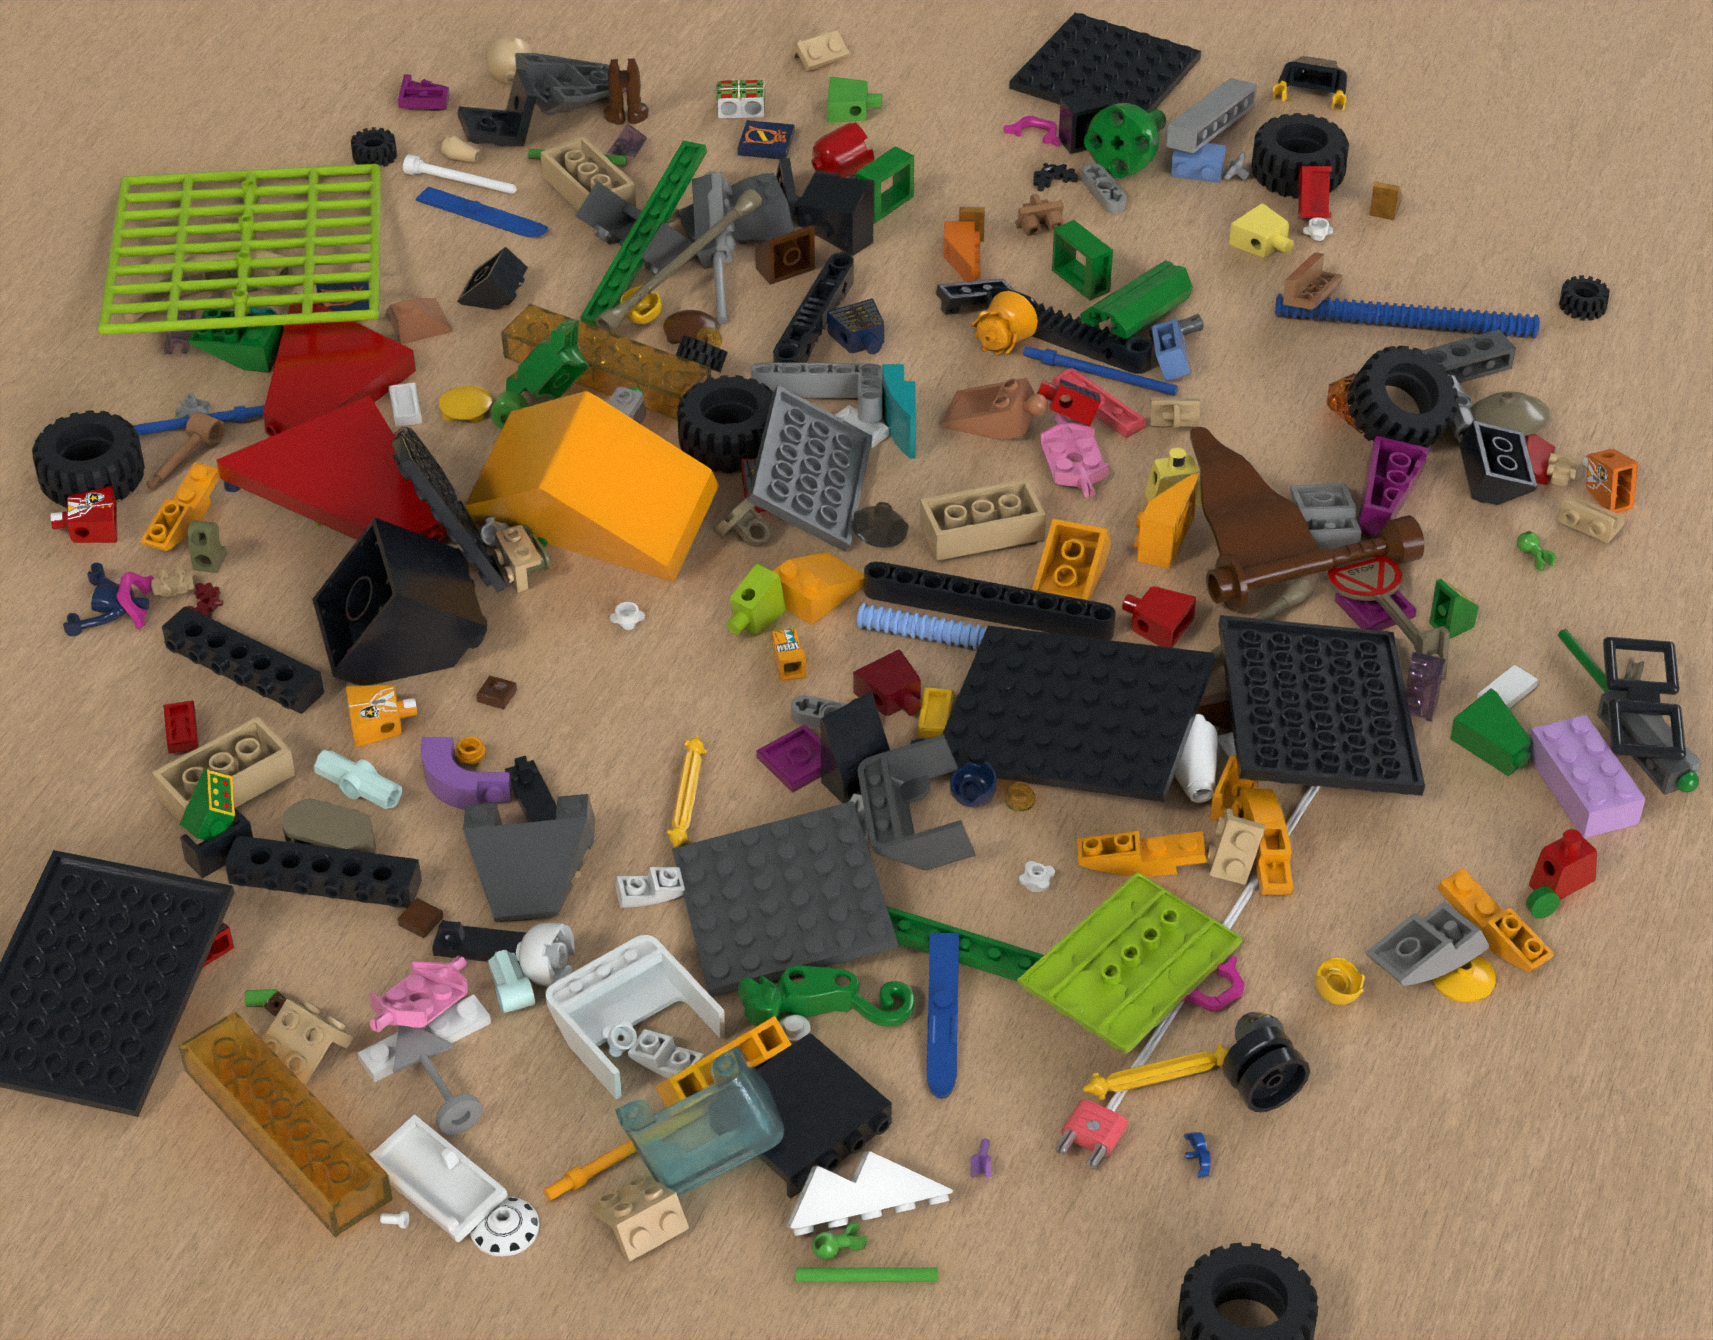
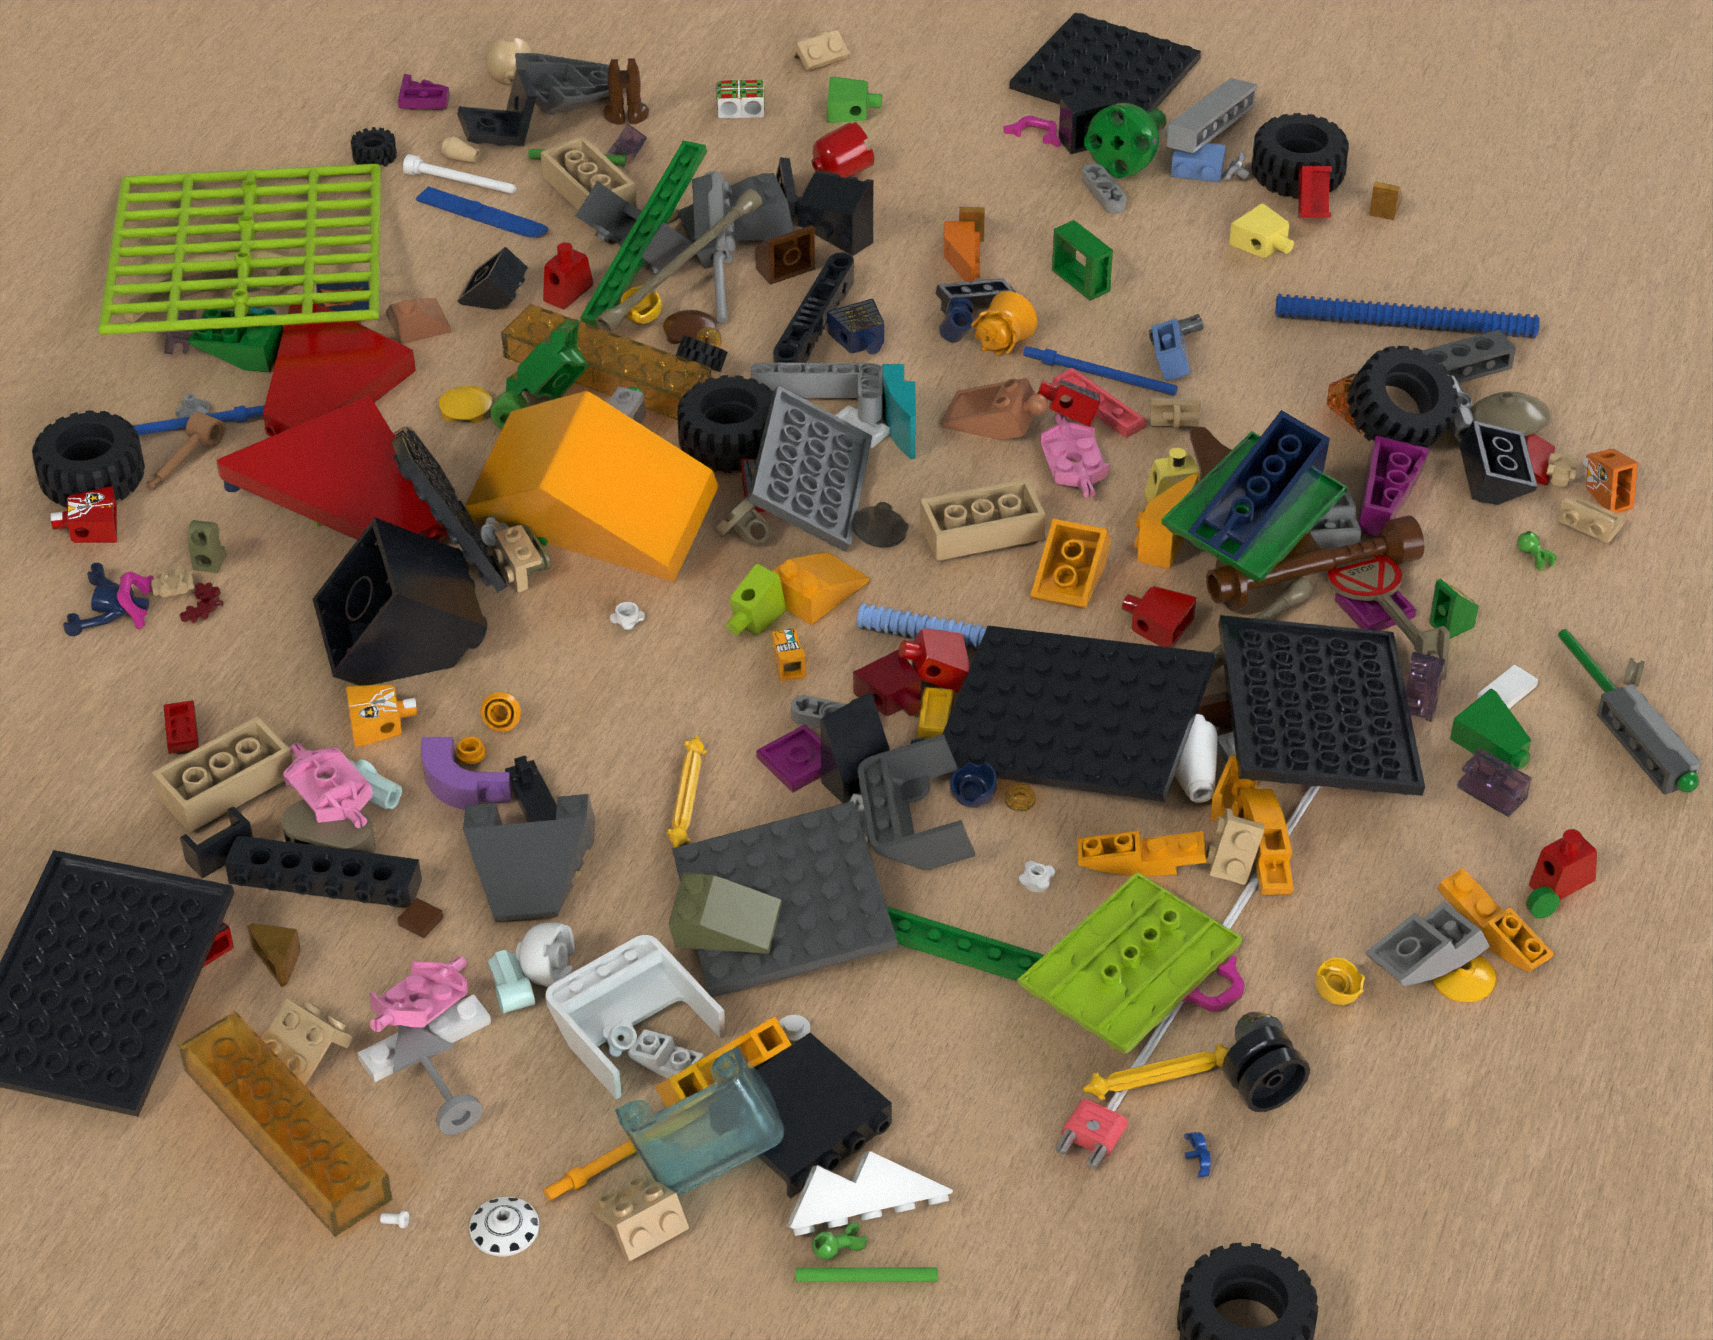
light orange slope [140,462,220,551] -> none
black brick [162,606,324,714] -> none
green slope [180,768,235,841] -> none
arm [245,989,286,1016] -> none
white container [364,1114,508,1242] -> none
white tile [389,383,422,427] -> none
black hinge [432,920,526,965] -> none
reddish brown tile [476,675,517,710] -> none
white slope [615,867,685,908] -> none
dark blue tile [737,120,795,159] -> none
green animal [738,965,915,1027] -> none
green window [856,146,914,224] -> none
black beam [864,561,1116,640] -> none
blue piece [927,933,959,1099] -> none
medium lavender hand [971,1138,991,1178] -> none
black gear [986,286,1152,374] -> none
medium nougat hips [1015,194,1064,236] -> none
black animal [1033,163,1078,192] -> none
green piece [1080,260,1193,339] -> none
black torso [1273,56,1347,111] -> none
medium nougat fence [1283,252,1342,310] -> none
white plate [1303,217,1333,241] -> none
lavender brick [1529,715,1645,838] -> none
black tyre [1559,275,1610,321] -> none
black bar [1603,637,1686,760] -> none
none -> pearl gold slope [247,923,301,988]
none -> bright pink plate [283,743,373,828]
none -> light orange cone [480,692,521,732]
none -> red torso [543,242,594,310]
none -> olive slope [669,873,782,954]
none -> red torso [898,628,970,693]
none -> dark blue piece [939,297,974,343]
none -> piece [1161,410,1347,583]
none -> hinge [1457,748,1532,817]

